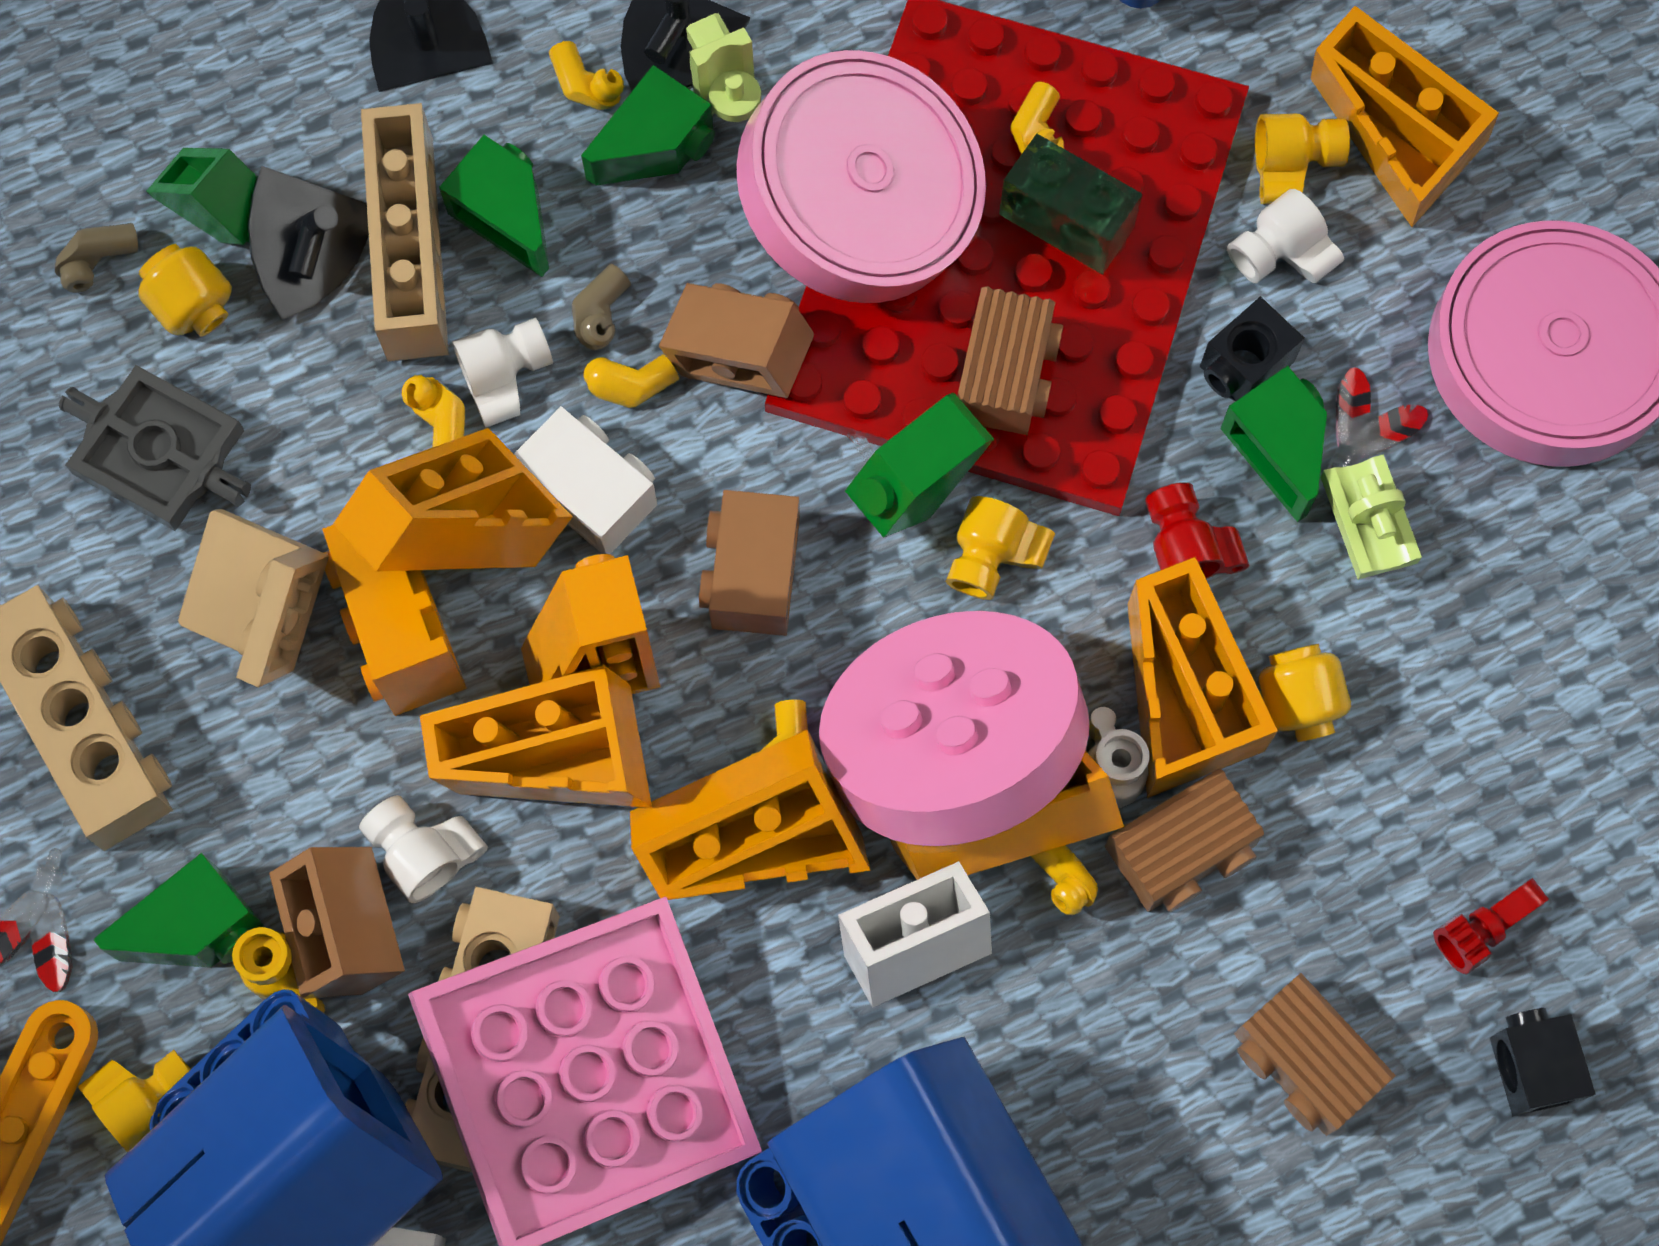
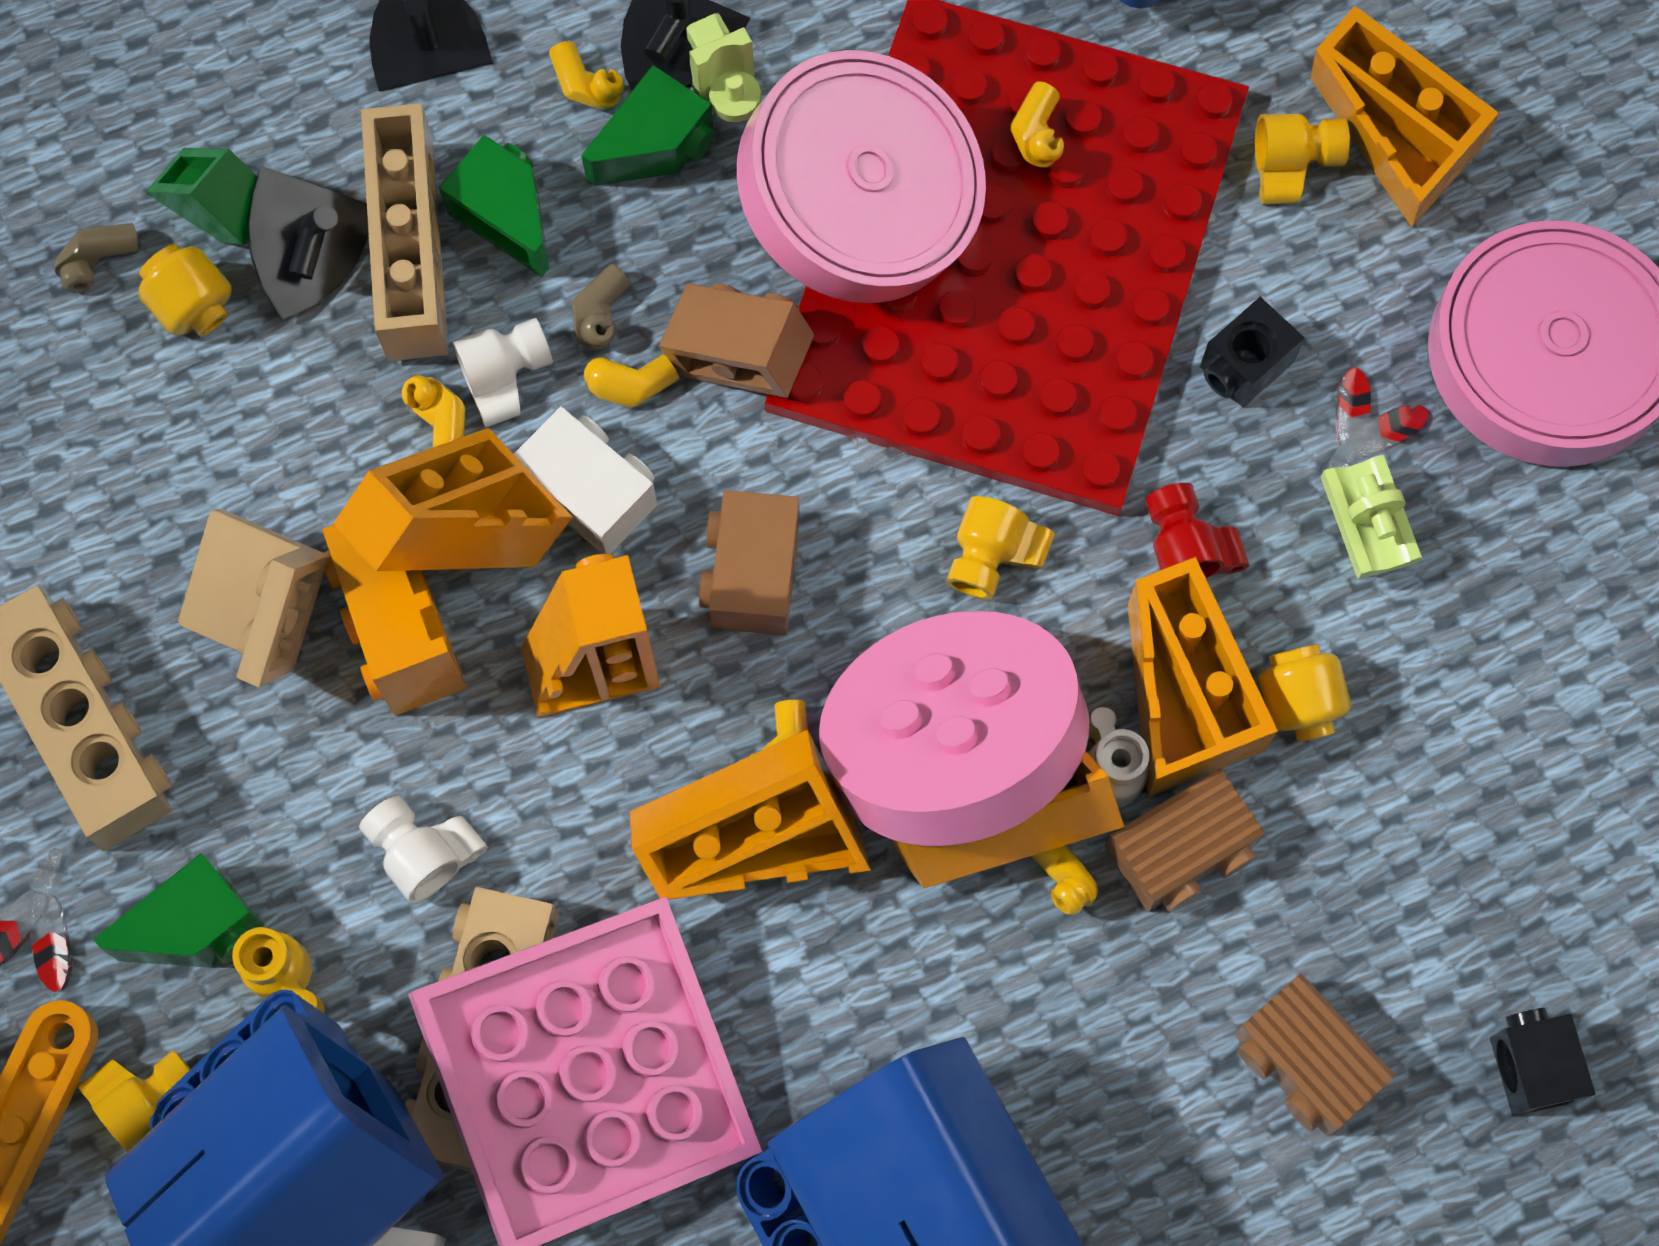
dark grey plate [59,365,251,531] -> none
medium nougat brick [269,847,405,999] -> none
light orange wedge [420,665,652,808] -> none
white brick [838,861,992,1008] -> none
green slope [845,393,994,538] -> none
medium nougat brick [958,286,1063,435] -> none
clear green brick [999,133,1143,275] -> none
green slope [1220,365,1327,522] -> none
white piece [1227,189,1344,283] -> none
red piece [1433,878,1549,974] -> none

